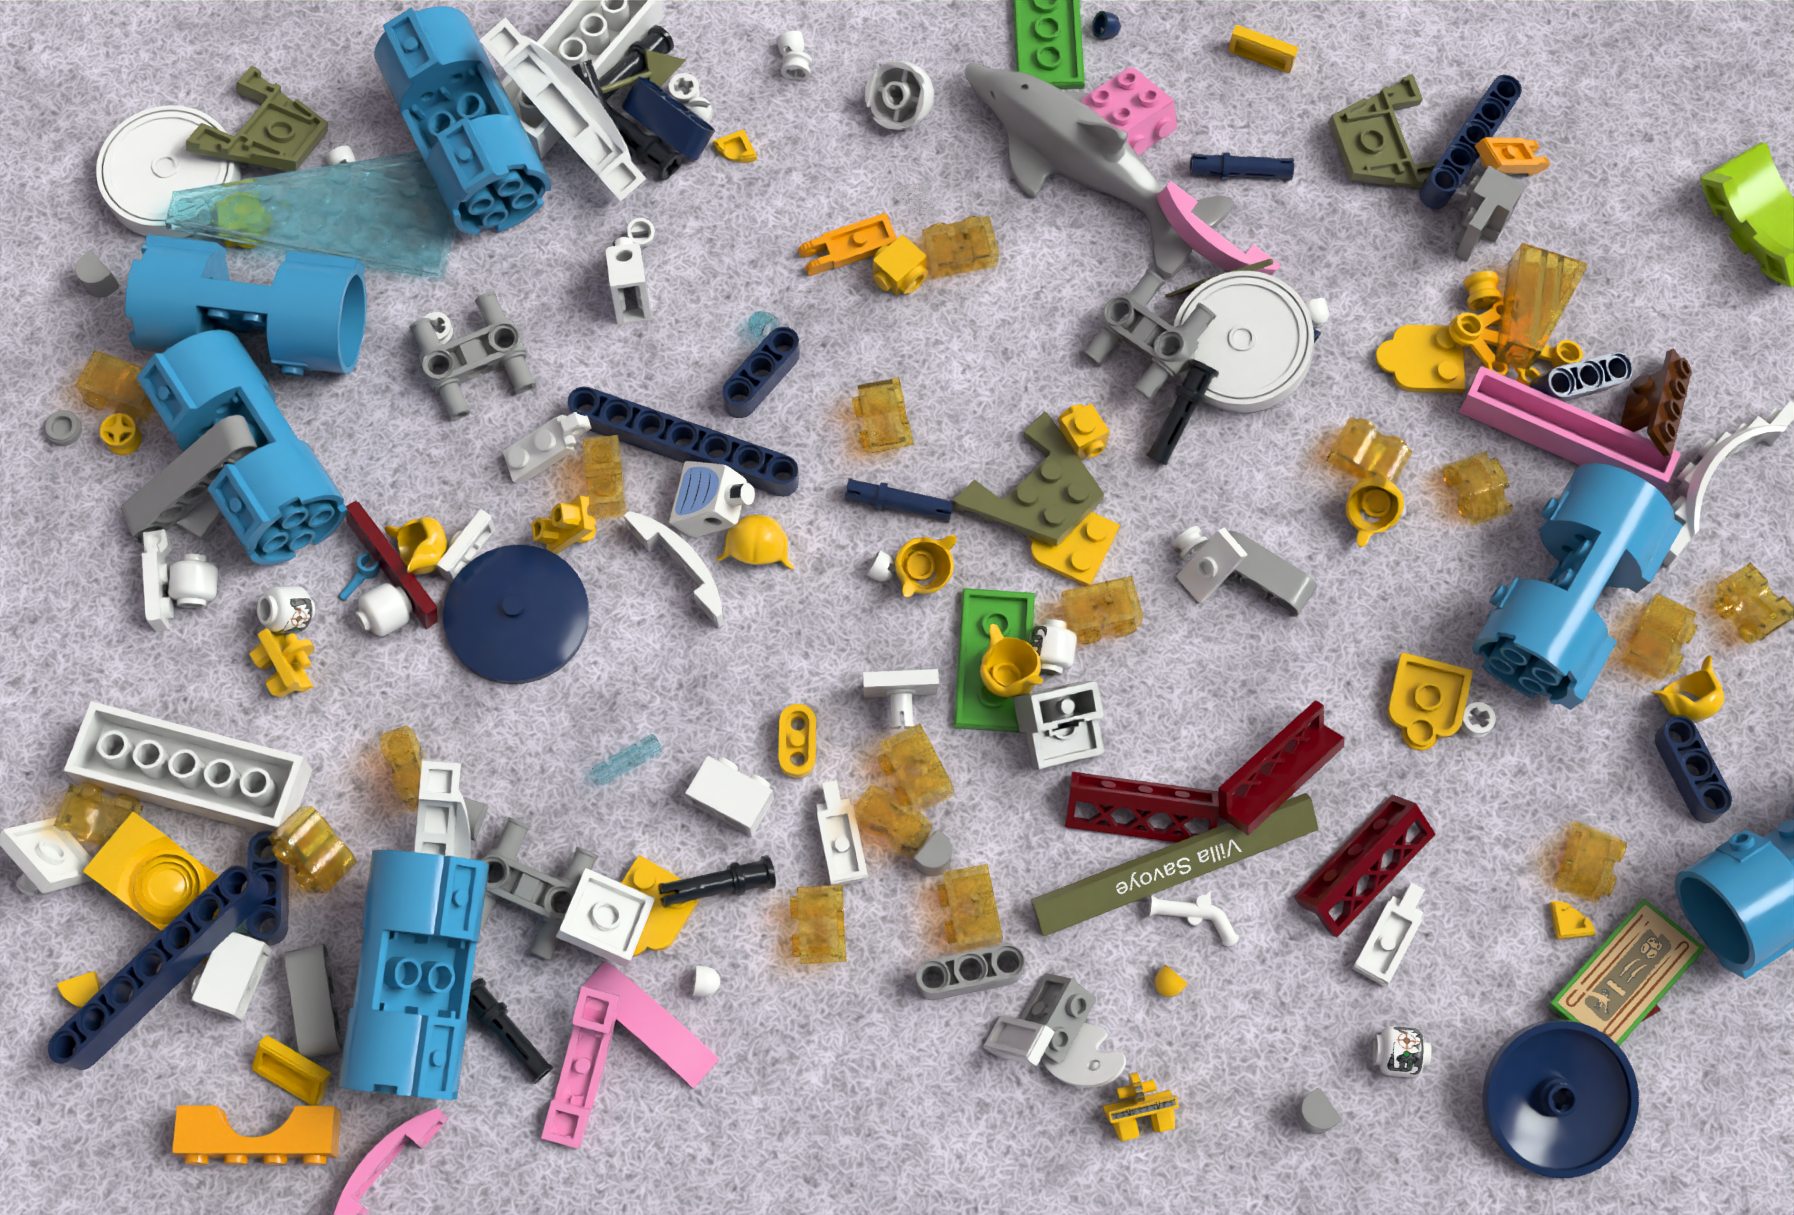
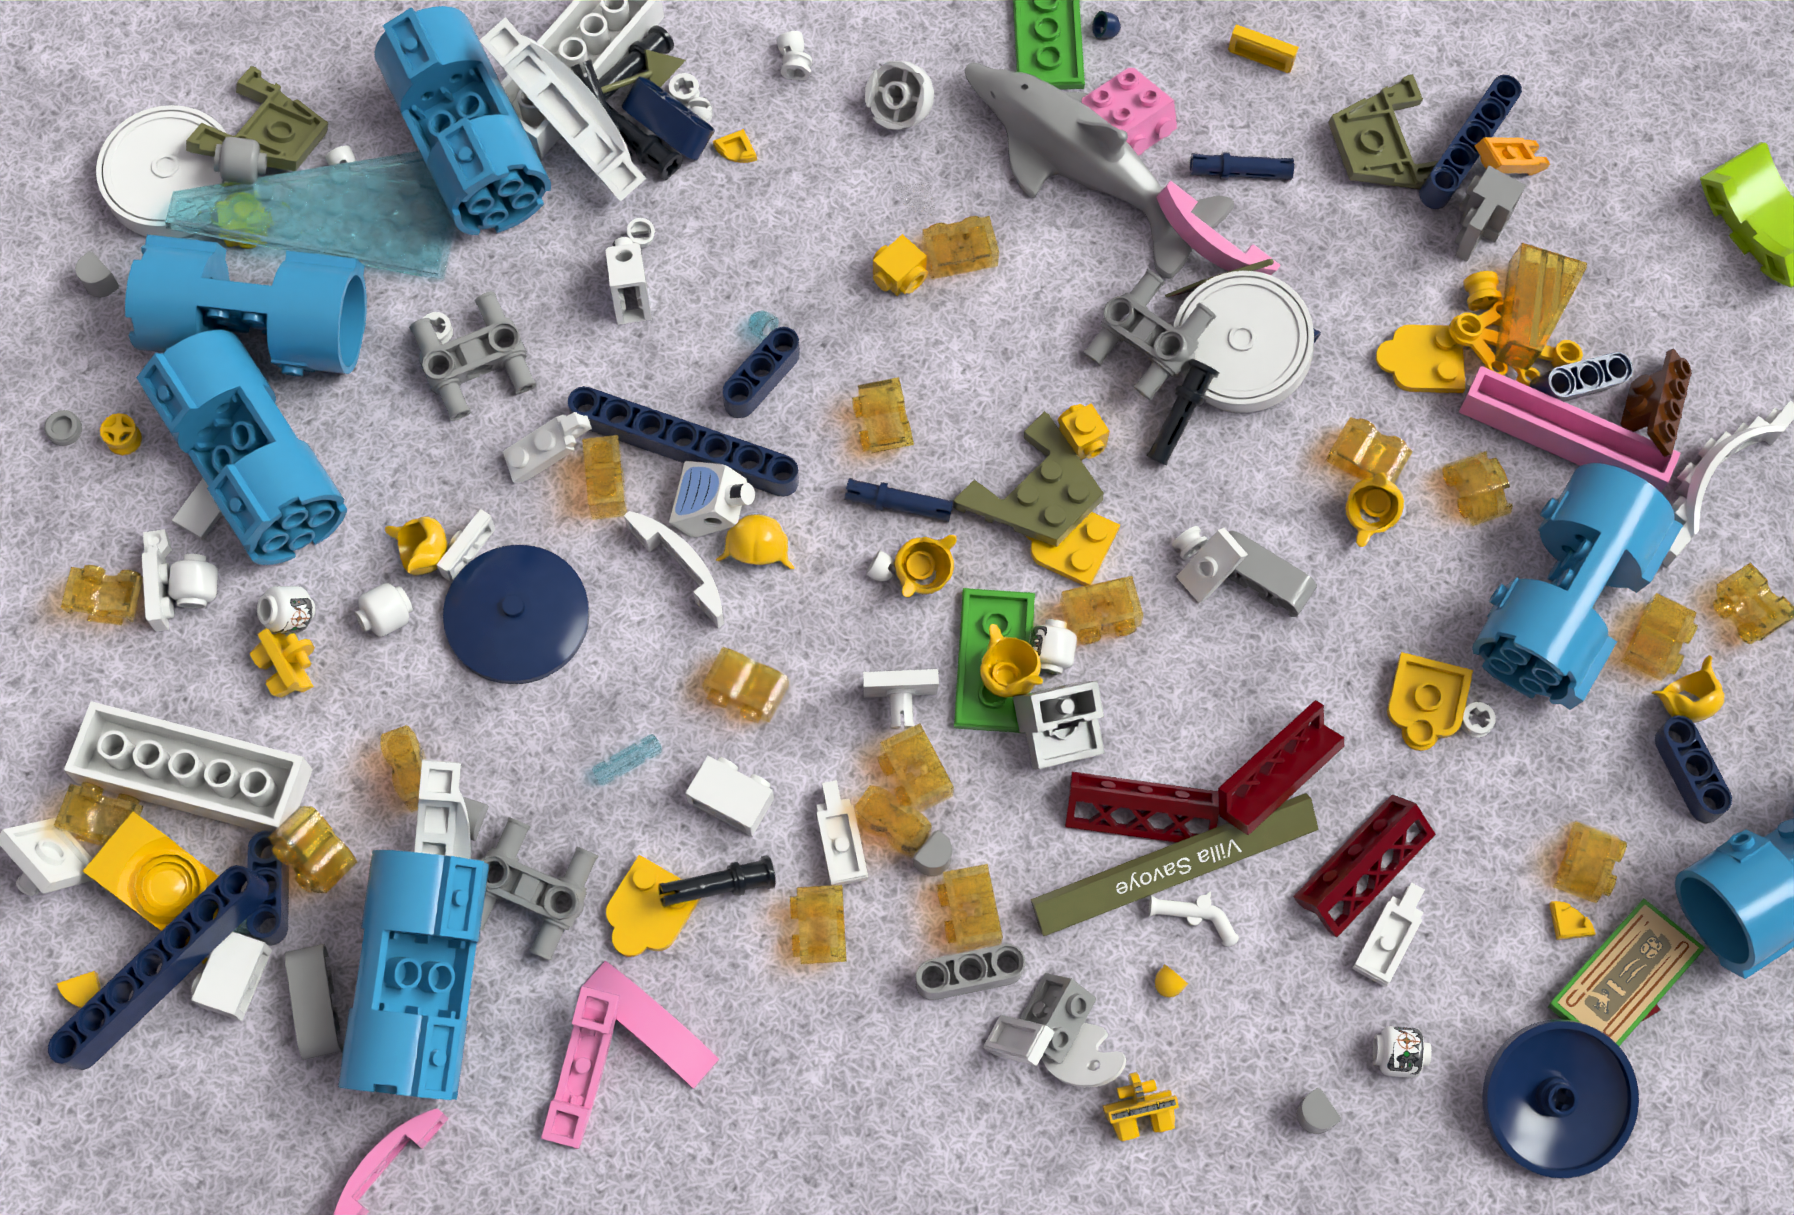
clear yellow brick [75,350,155,422] -> none
light grey beam [121,415,258,543] -> none
light orange arch [172,1105,341,1166] -> none
yellow tile [251,1035,331,1106] -> none
dark azure hand [339,552,380,600] -> none
dark red tile [346,501,438,630] -> none
black pin [468,978,553,1084] -> none
yellow hips [531,496,596,554] -> none
white tile [556,868,655,968] -> none
white hinge [692,965,720,997] -> none
yellow plate [778,704,817,779] -> none
light orange hinge [797,213,897,276] -> none
white hinge [1305,298,1329,327] -> none
none -> clear yellow cylinder [61,565,143,625]
none -> light grey head [214,137,267,185]
none -> clear yellow brick [702,647,790,723]

